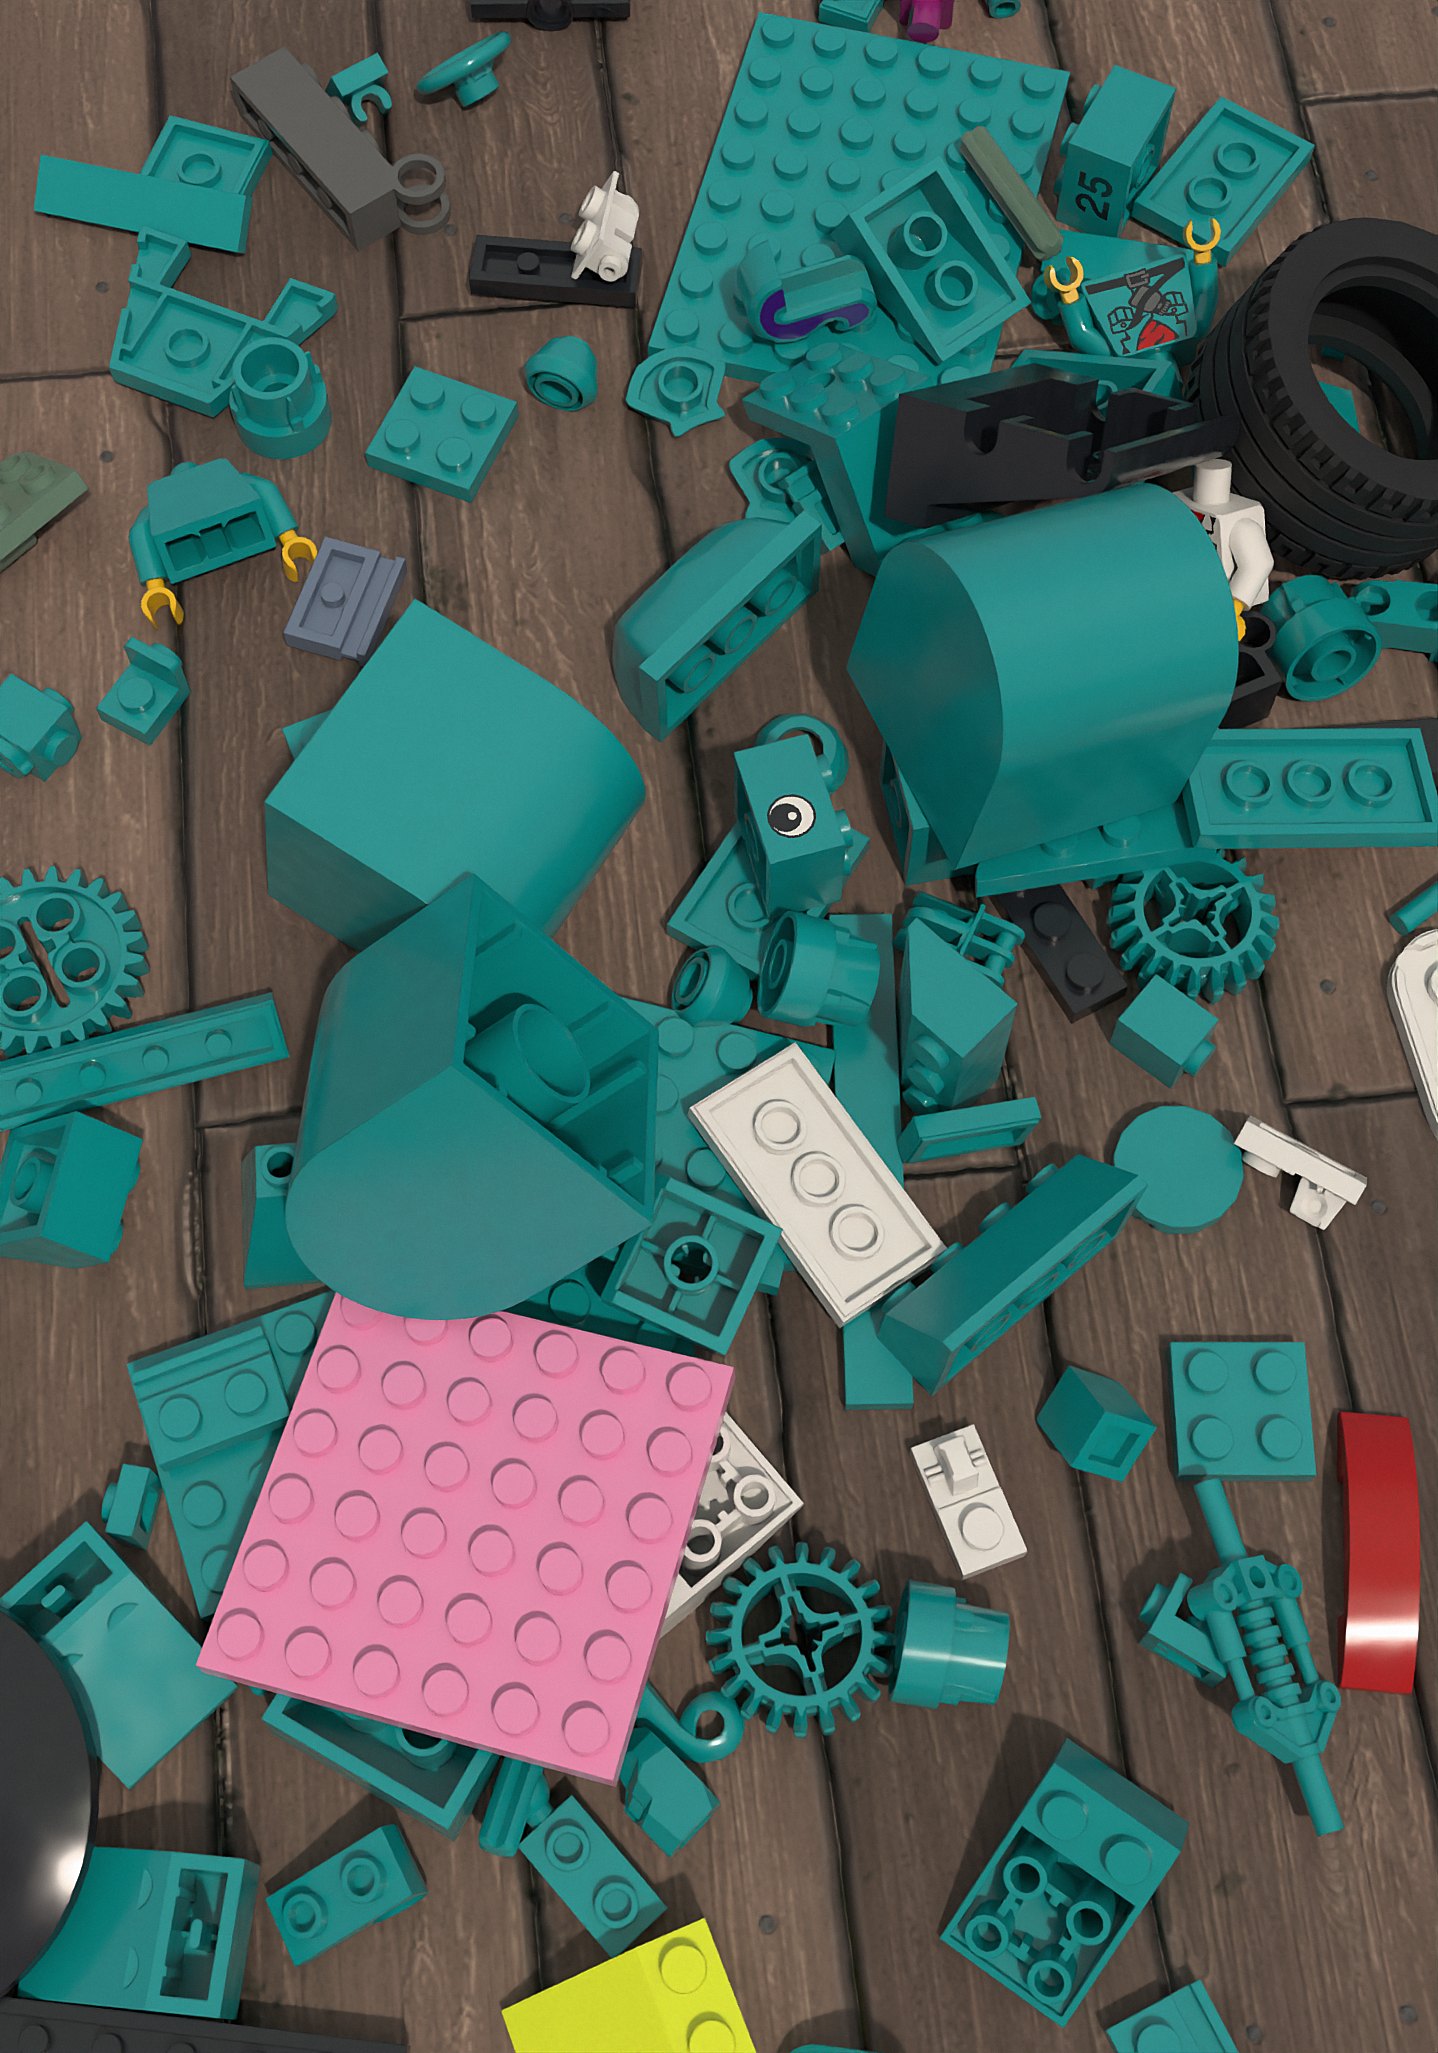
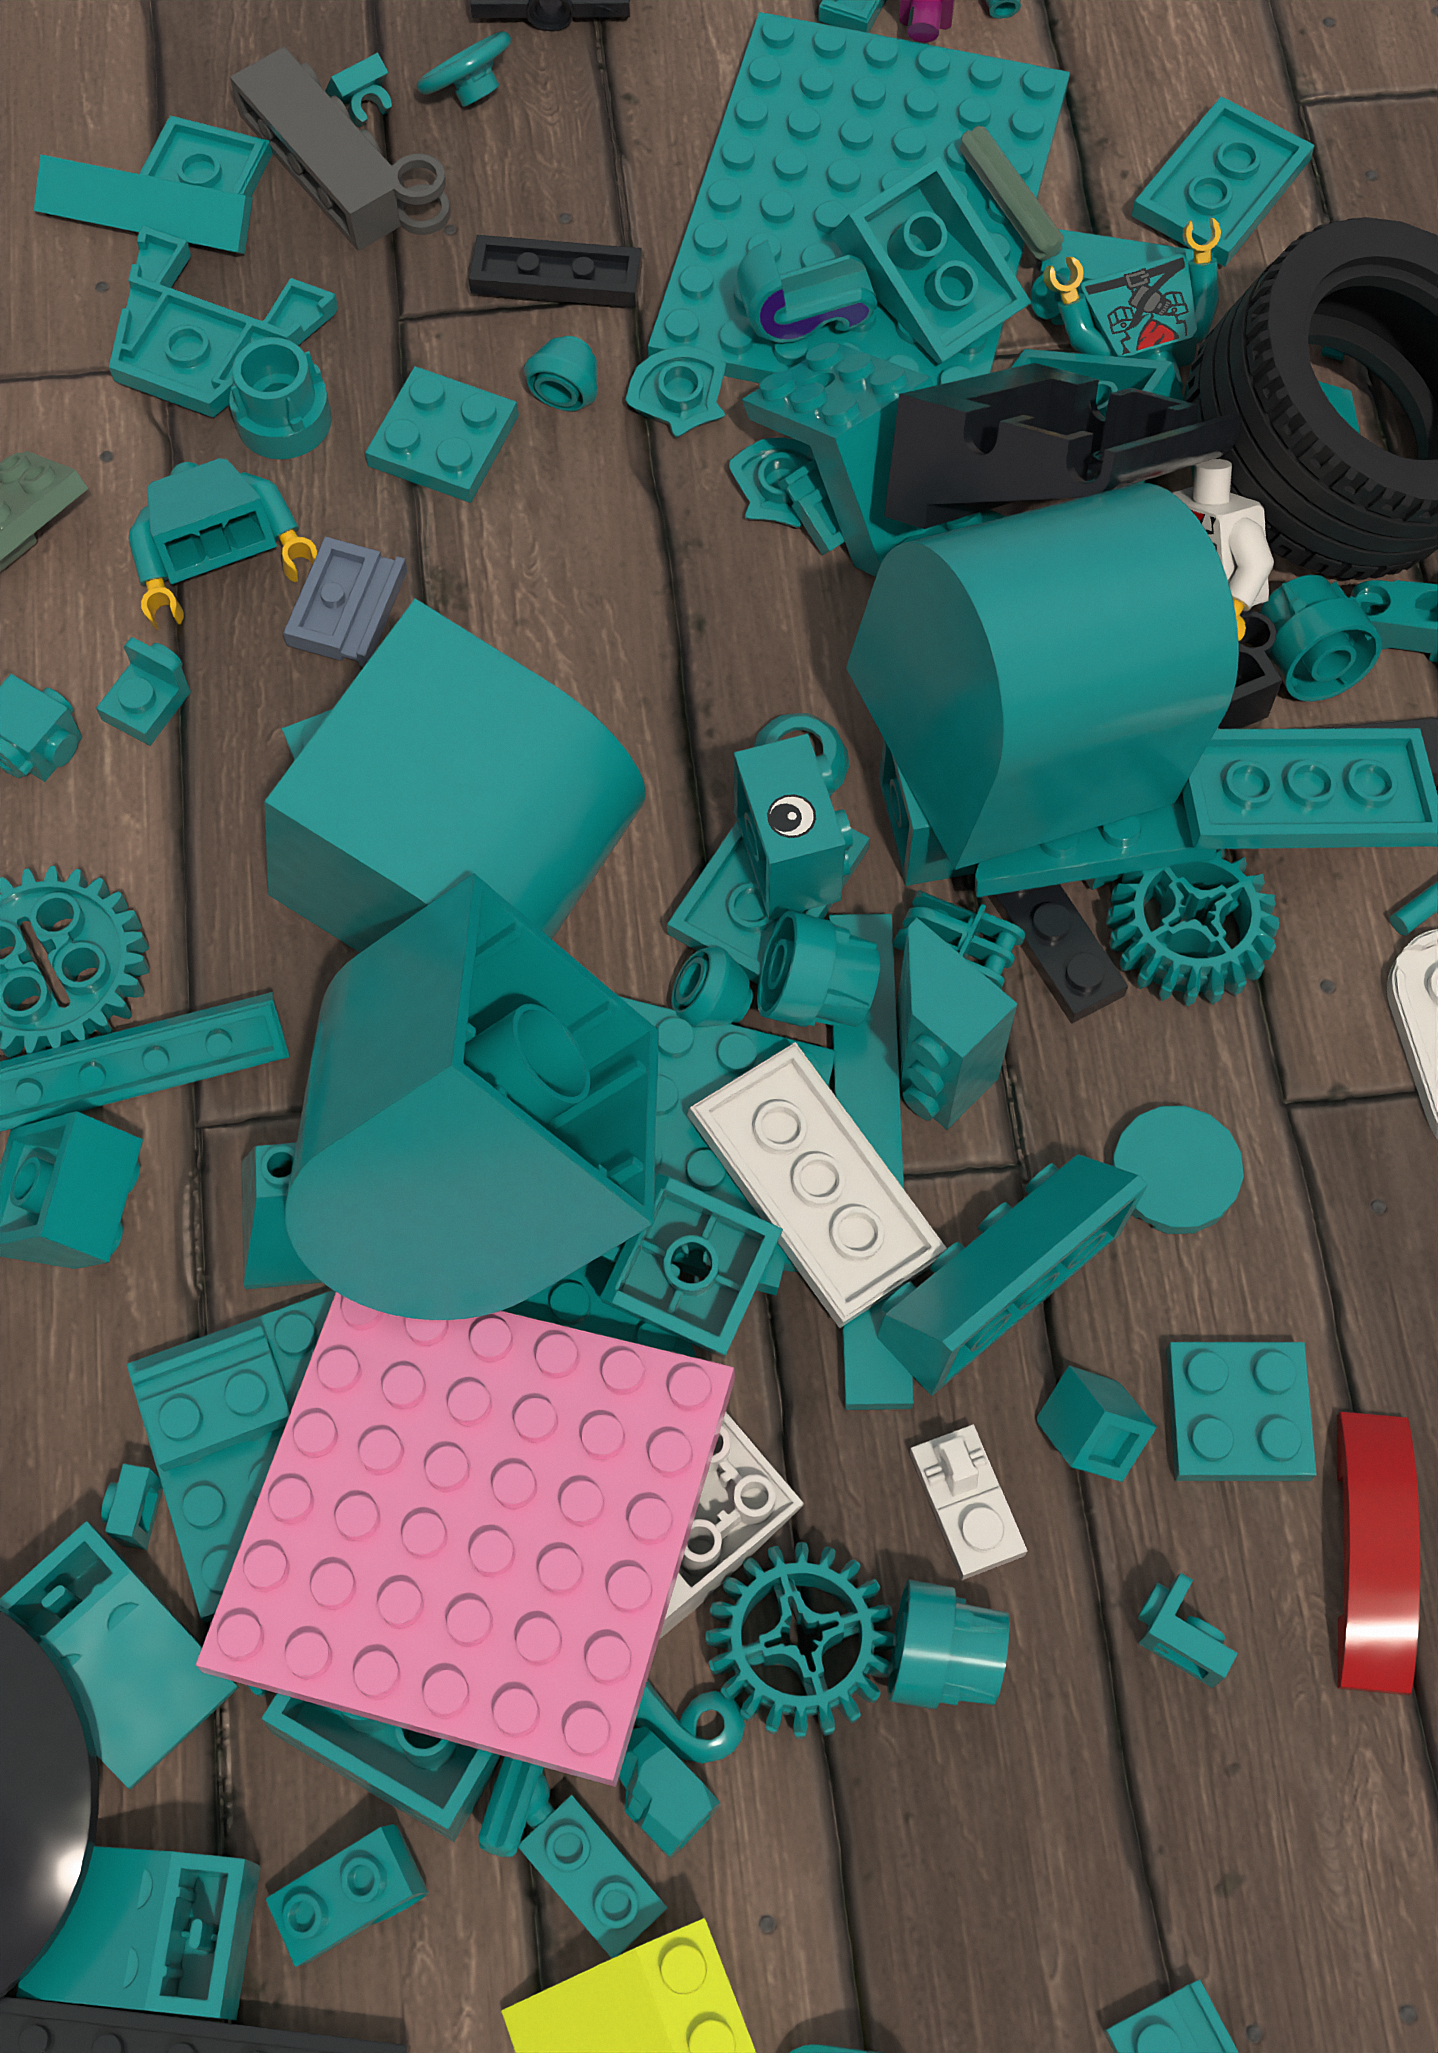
white hinge [571,171,639,281] -> none
teal windscreen [612,510,822,743] -> none
teal tile [896,1097,1042,1164] -> none
teal slope [939,1738,1190,2028] -> none
teal brick [1053,65,1177,238] -> none
teal brick [1109,974,1219,1089] -> none
teal bar [1187,1478,1345,1837] -> none
white hinge [1234,1115,1367,1230] -> none

